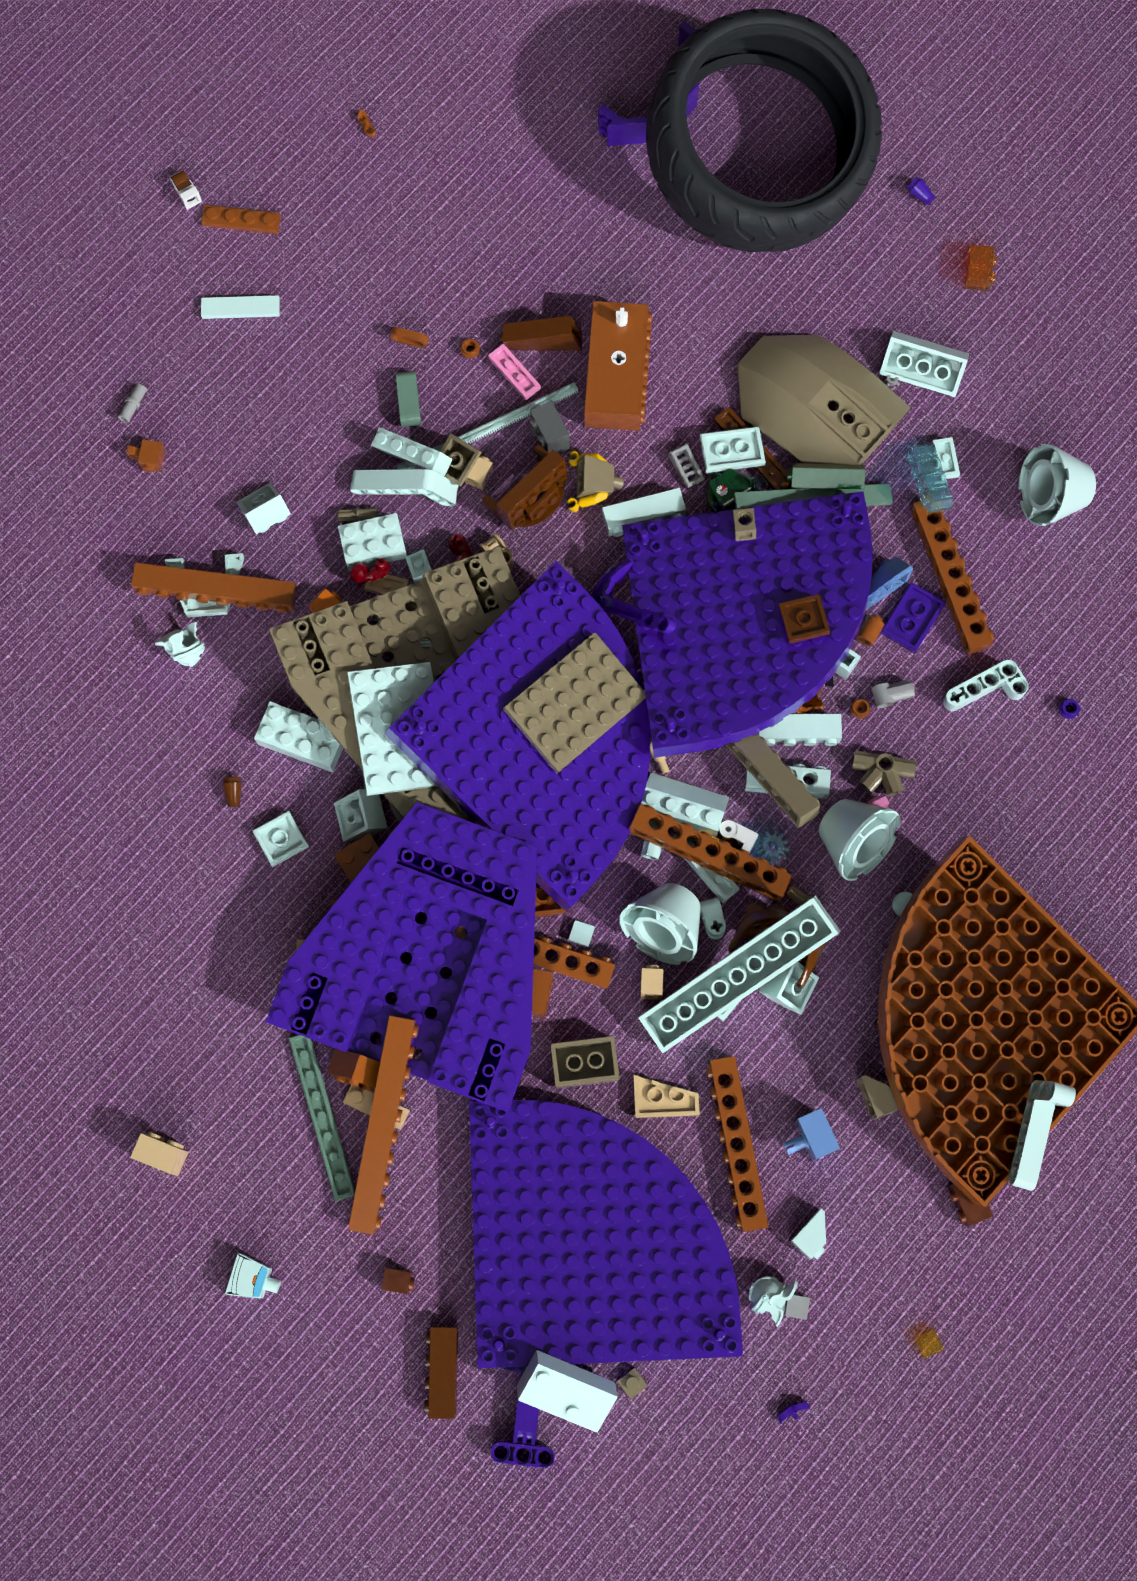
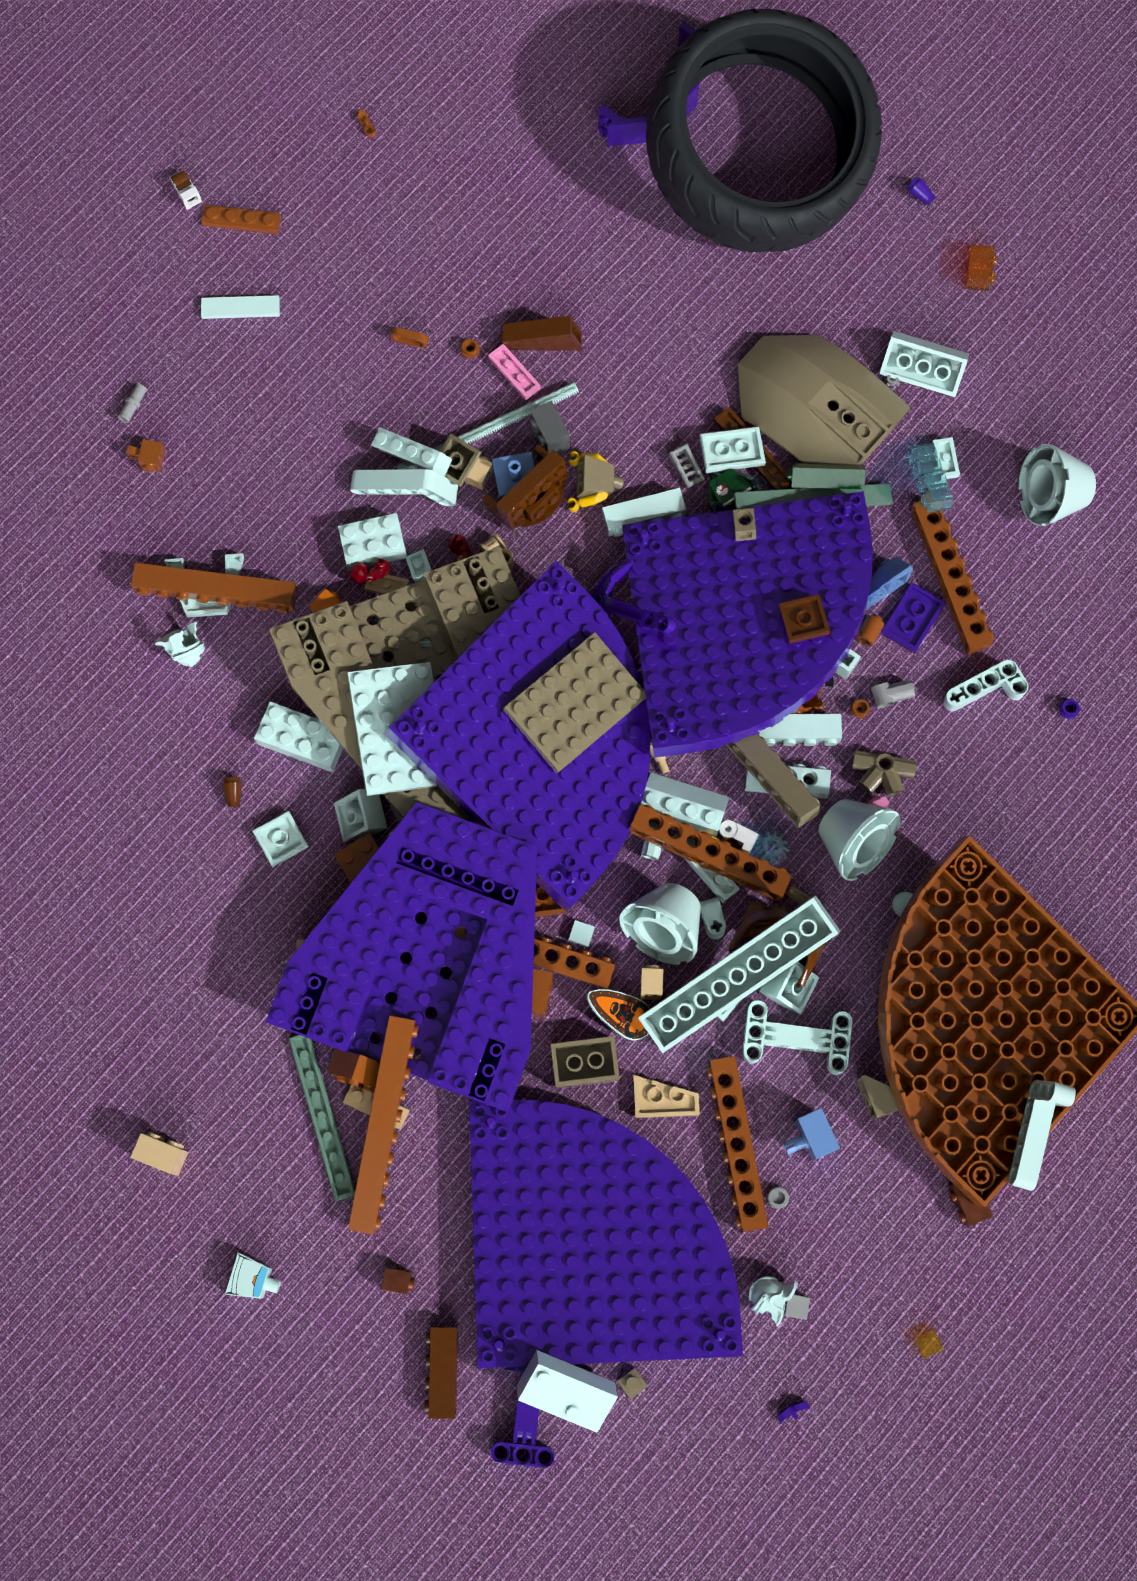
light aqua slope [236,482,291,534] -> none
dark tan axle [337,507,378,522] -> none
sand green beam [396,371,421,427] -> none
dark orange piece [584,301,652,431] -> none
light aqua slope [791,1209,826,1259] -> none
none -> medium blue brick [492,452,539,500]
none -> shield [587,989,650,1041]
none -> light aqua beam [742,1000,852,1075]
none -> light grey tile [767,1187,789,1209]

